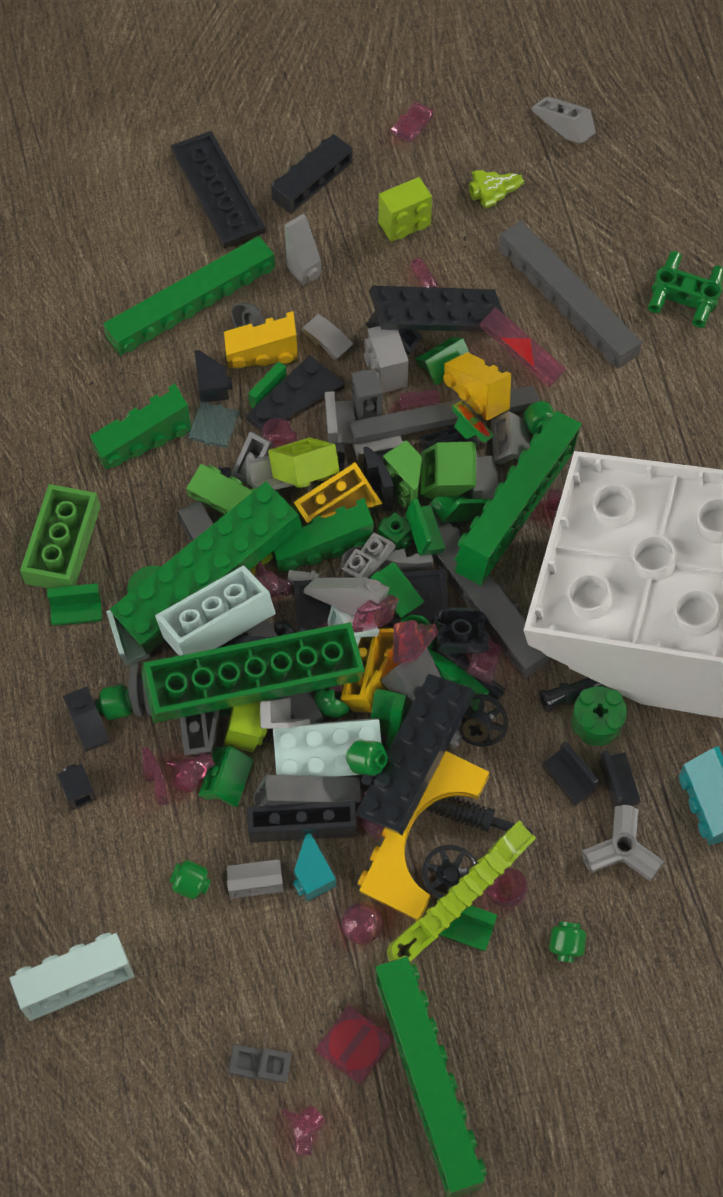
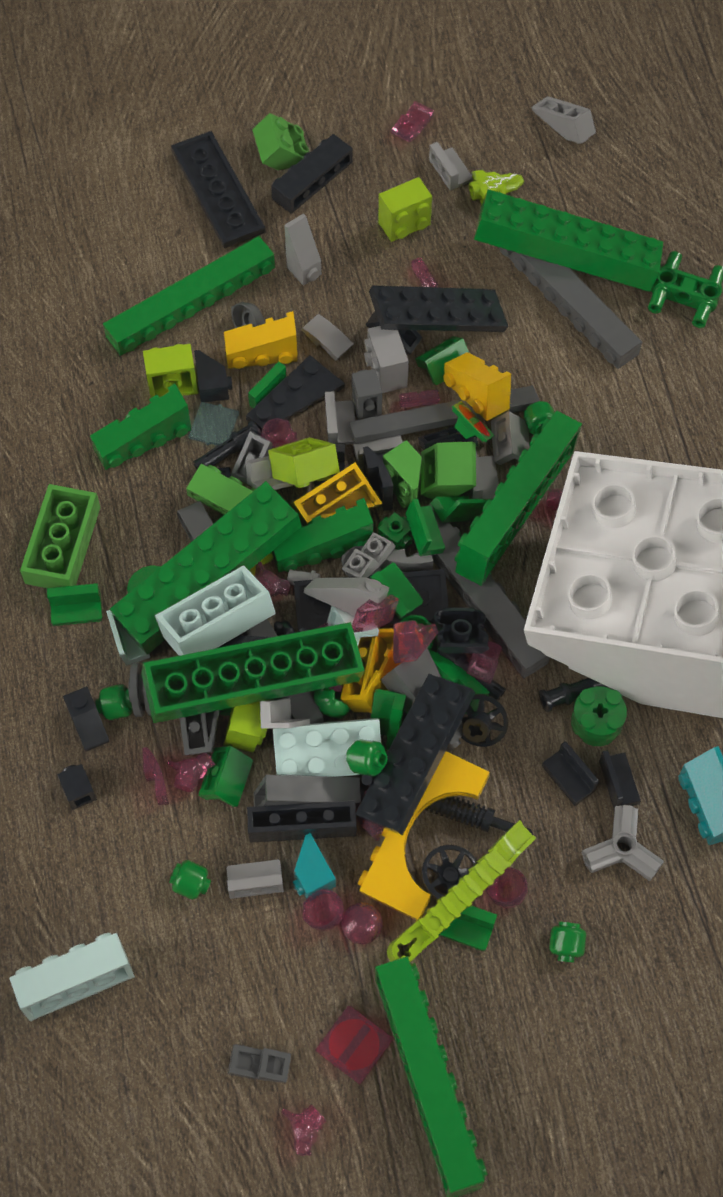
clear pink tile [479,307,566,387] -> none
none -> lime brick [143,344,198,398]
none -> black pin [193,420,263,470]
none -> bright green slope [252,113,309,170]
none -> clear pink hair [302,889,344,931]
none -> light grey panel [429,142,473,191]
none -> green brick [474,189,663,292]

